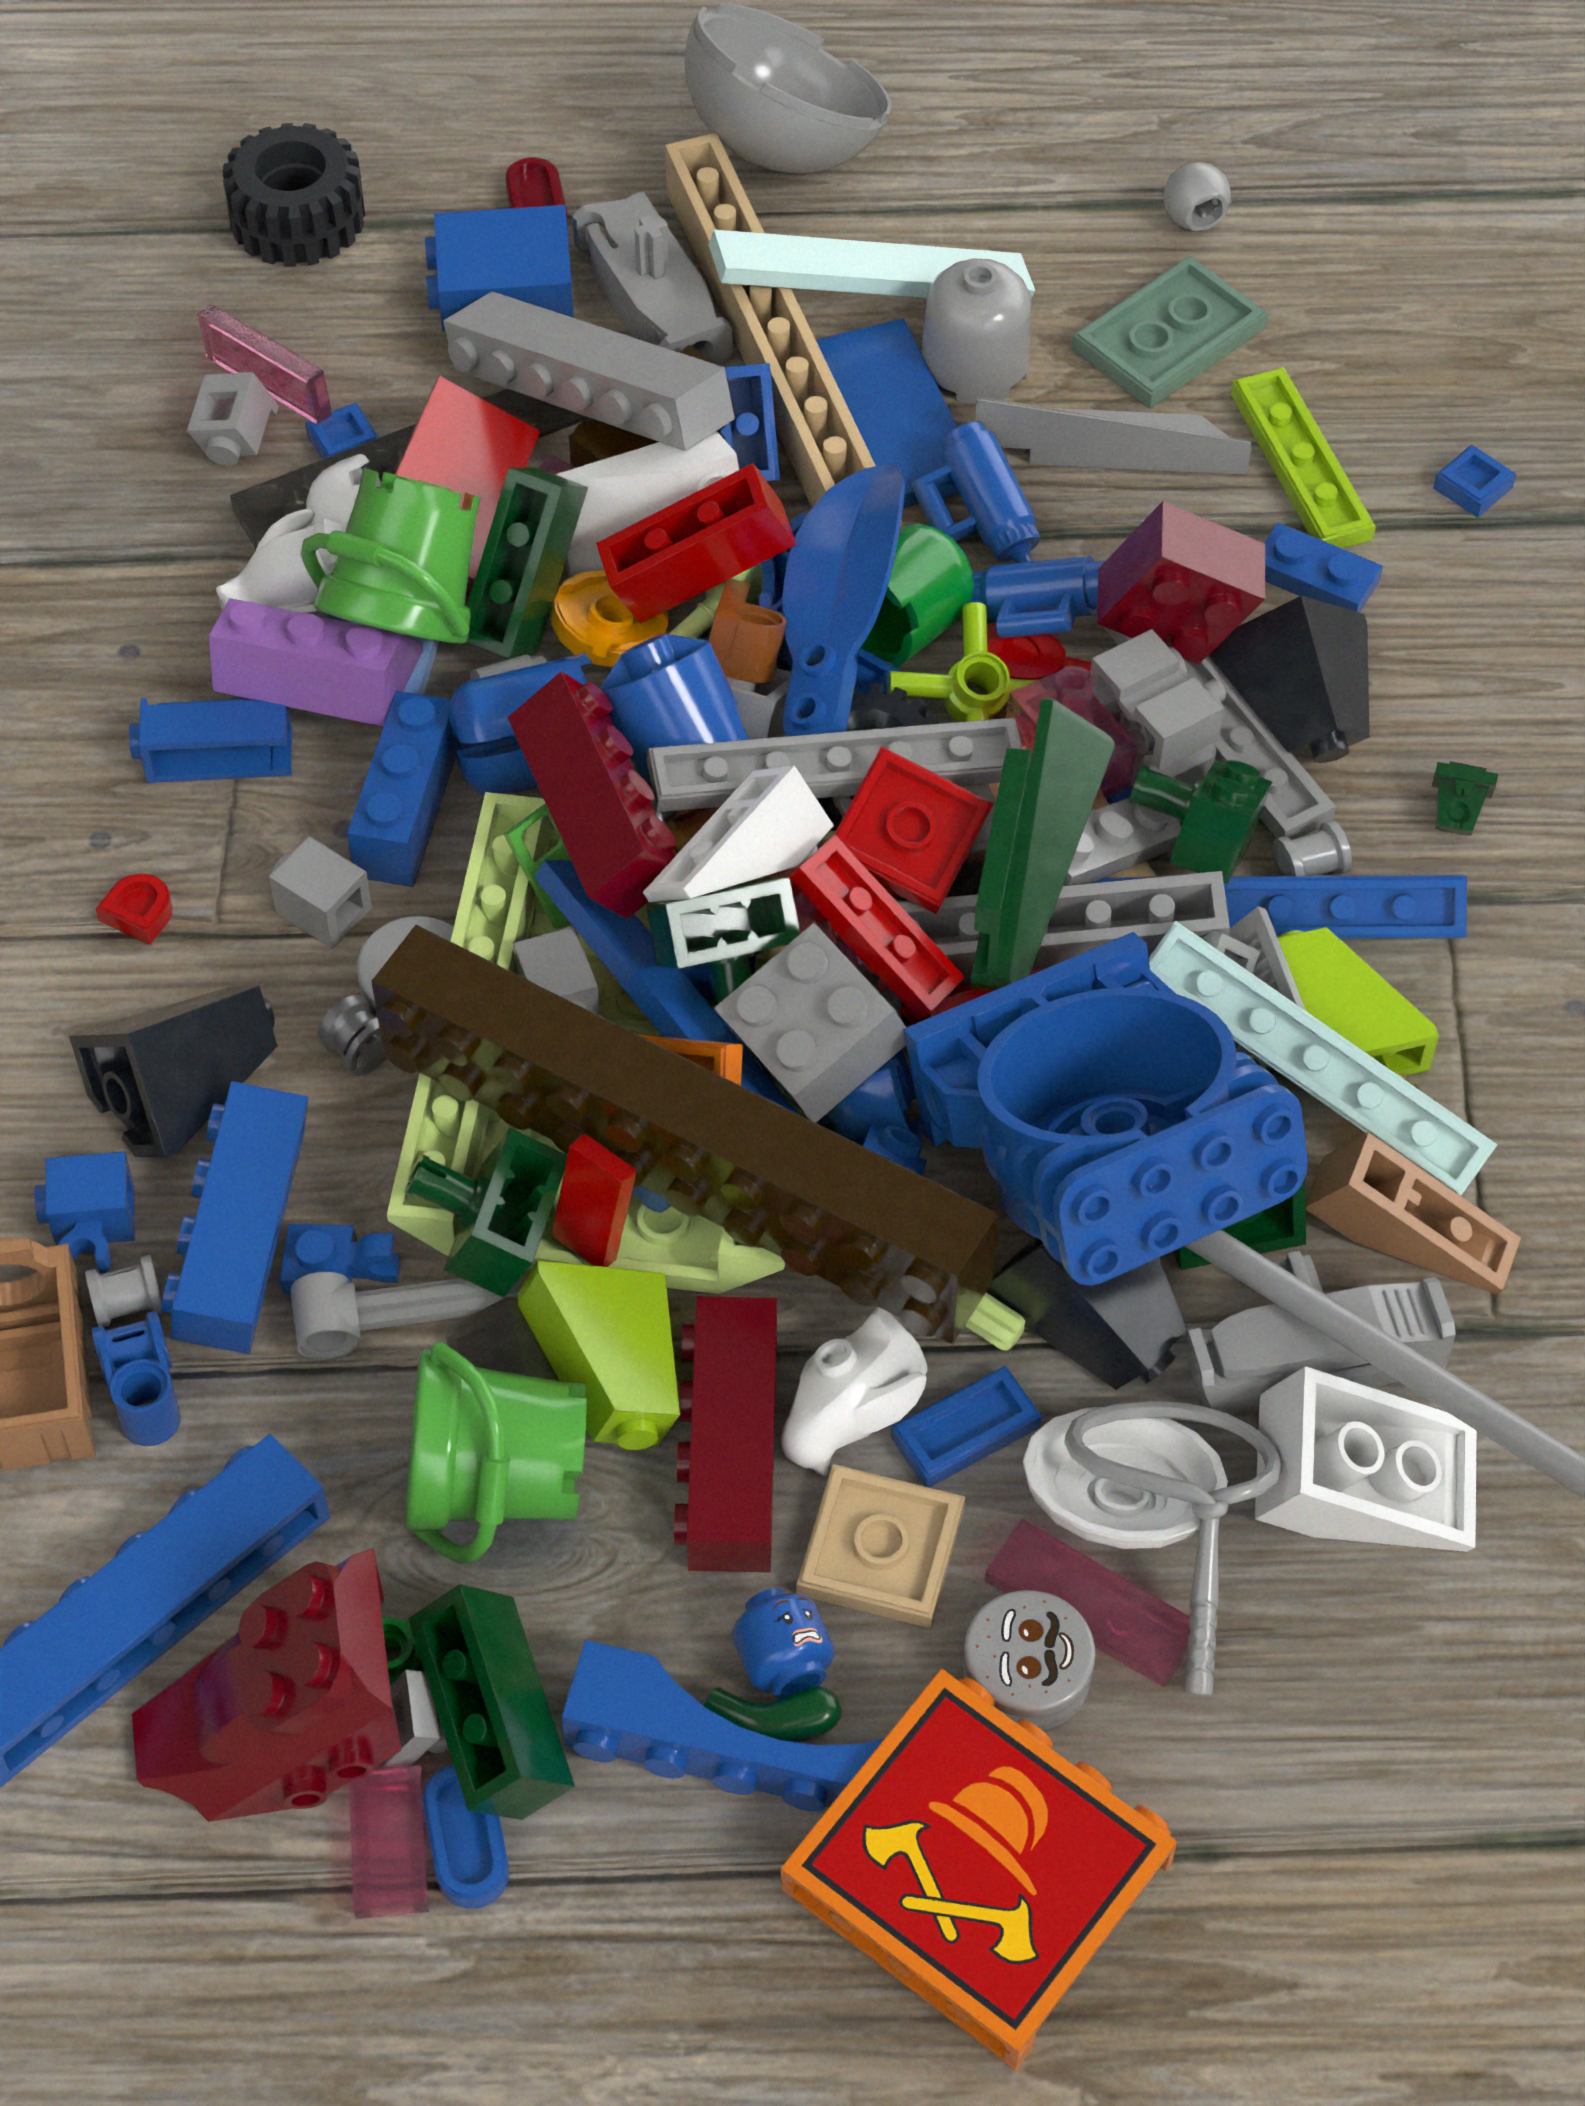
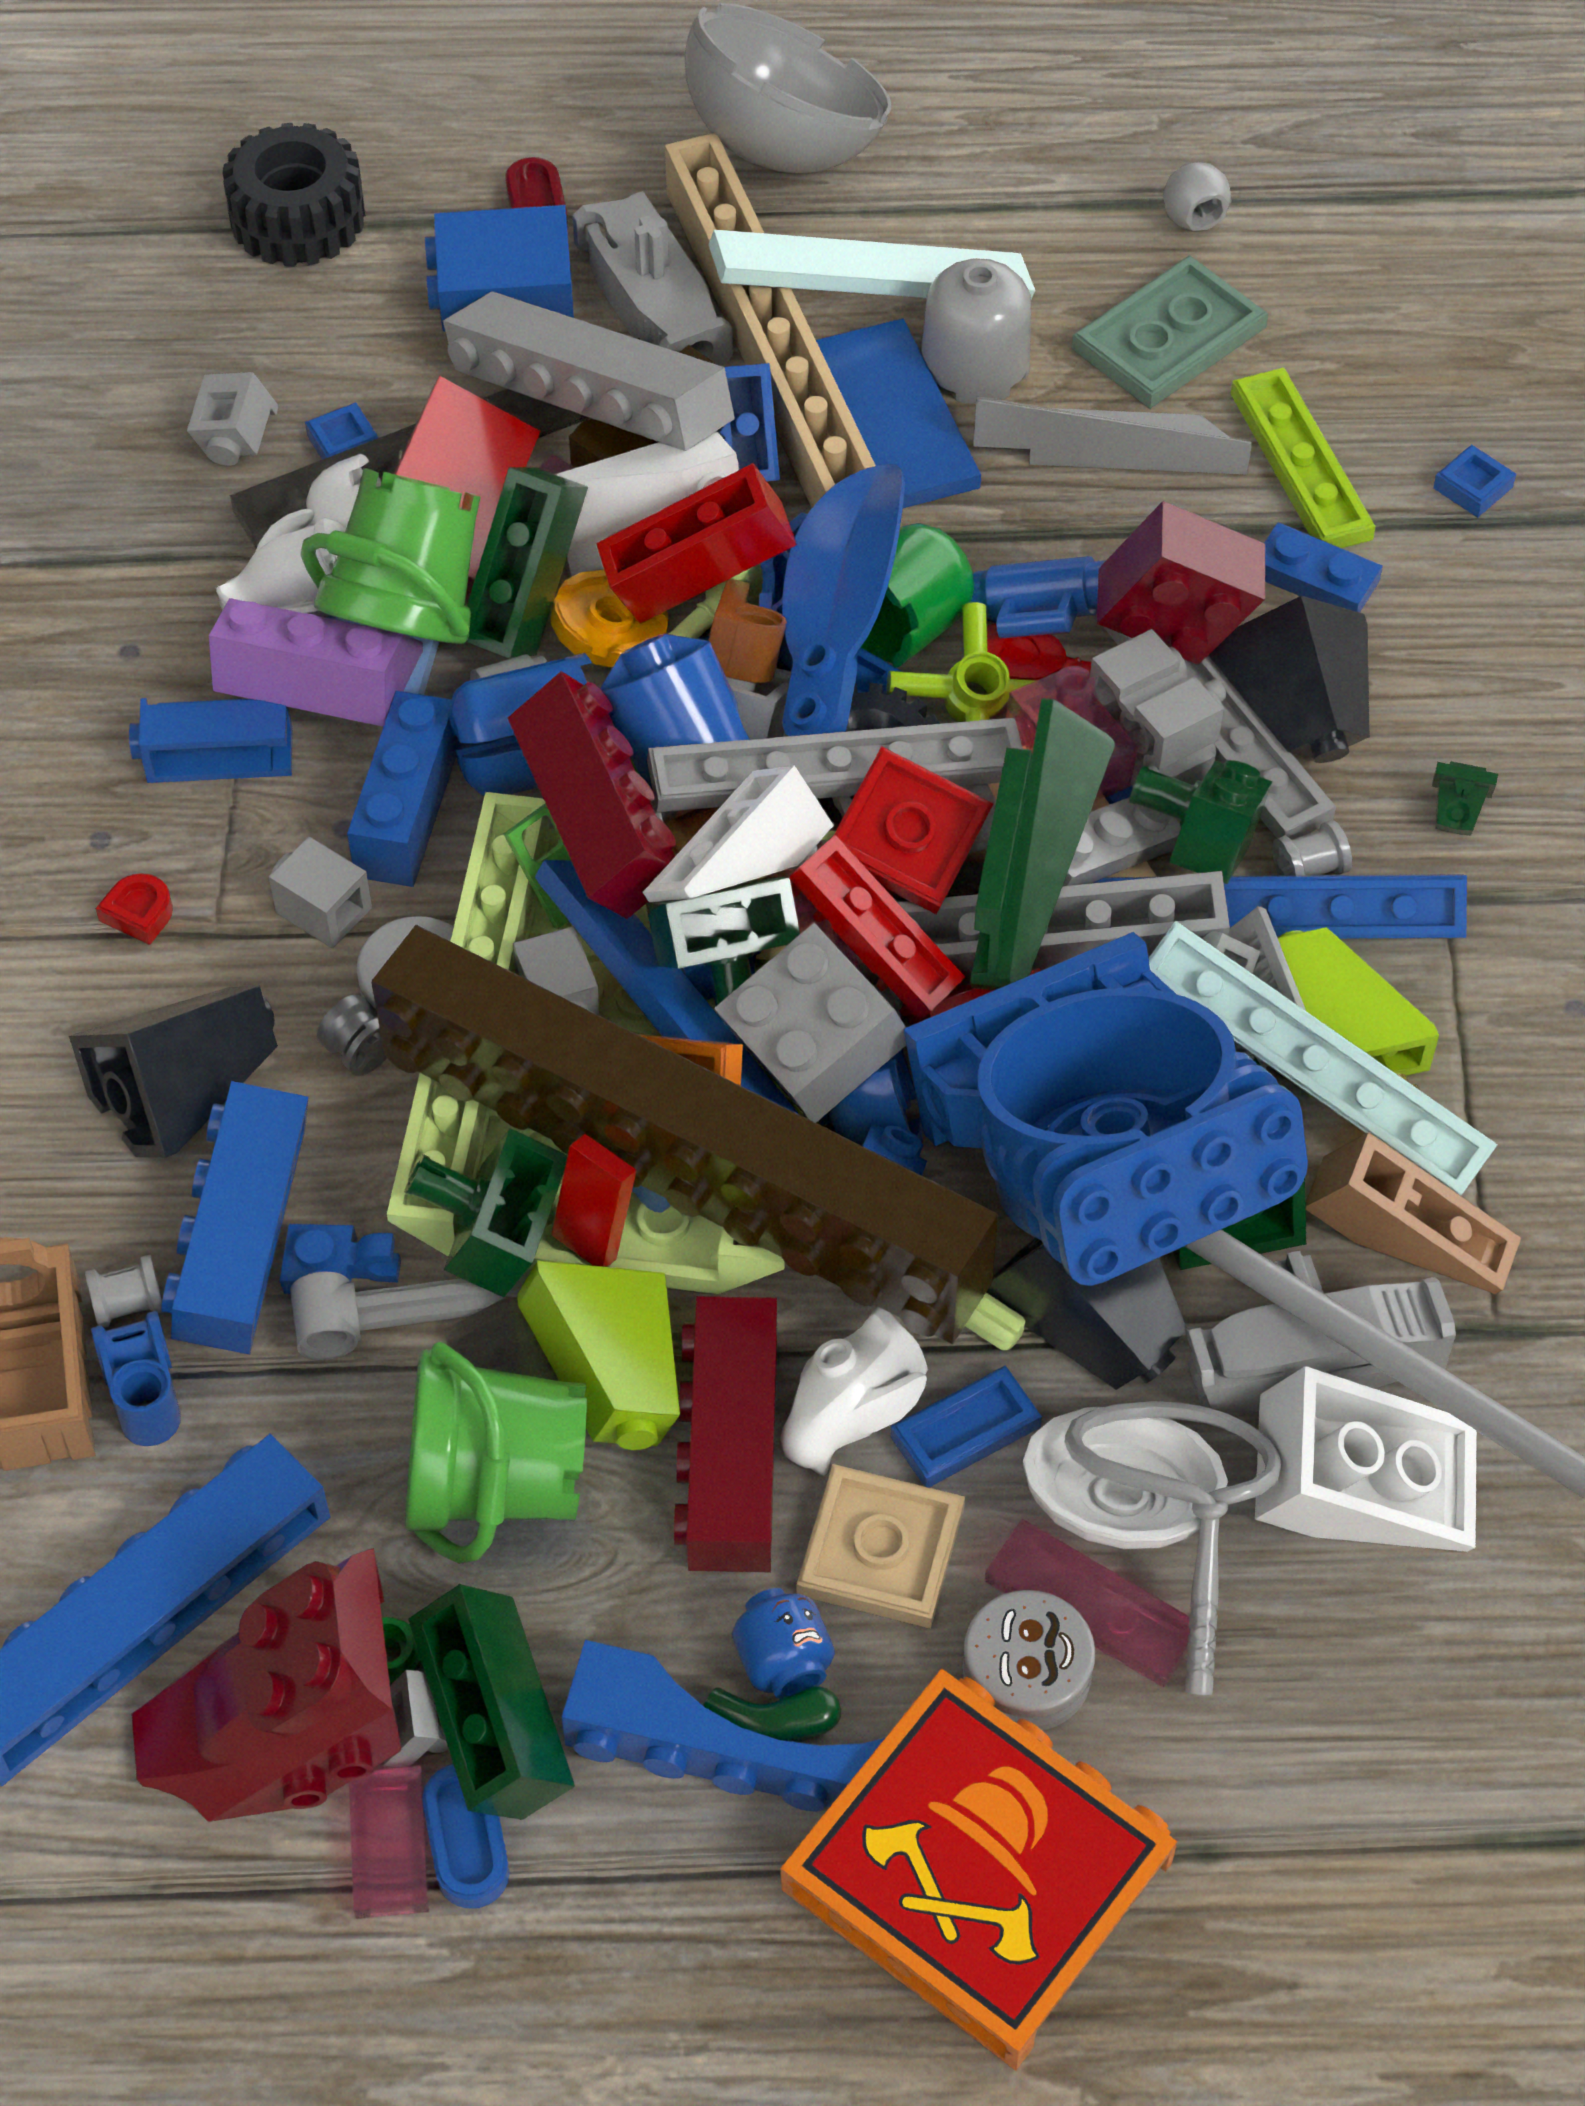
blue brick [35,1151,135,1274] -> none
clear pink tile [197,304,332,425] -> none
blue piece [911,421,1040,563] -> none

